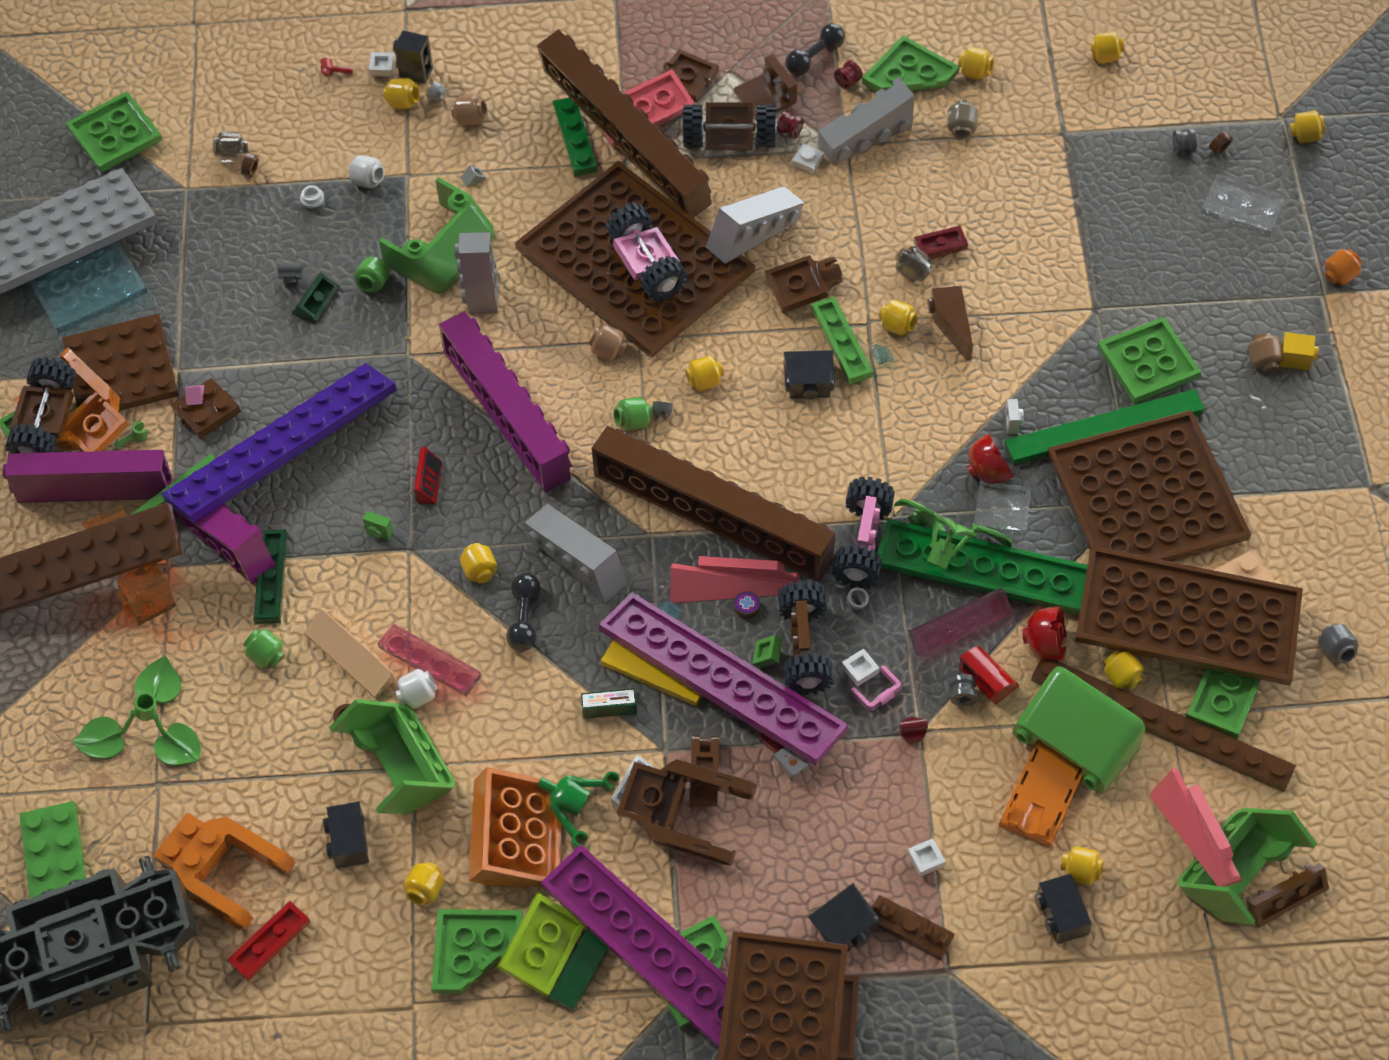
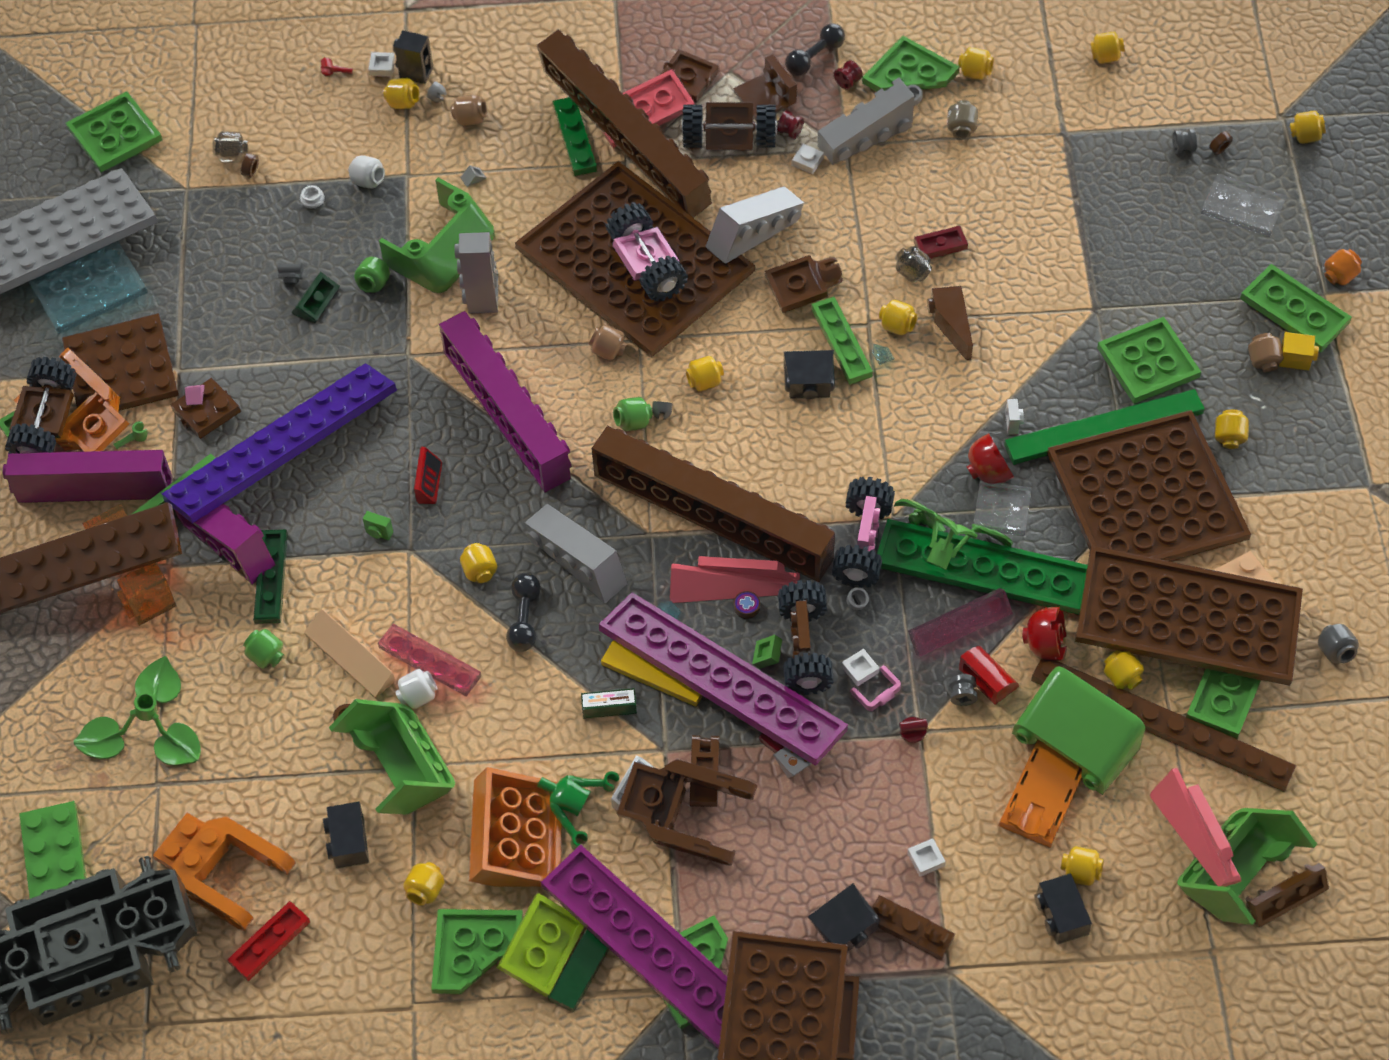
none -> light grey hinge [908,85,922,106]
none -> yellow head [1215,409,1249,449]
none -> bright green plate [1240,264,1352,353]

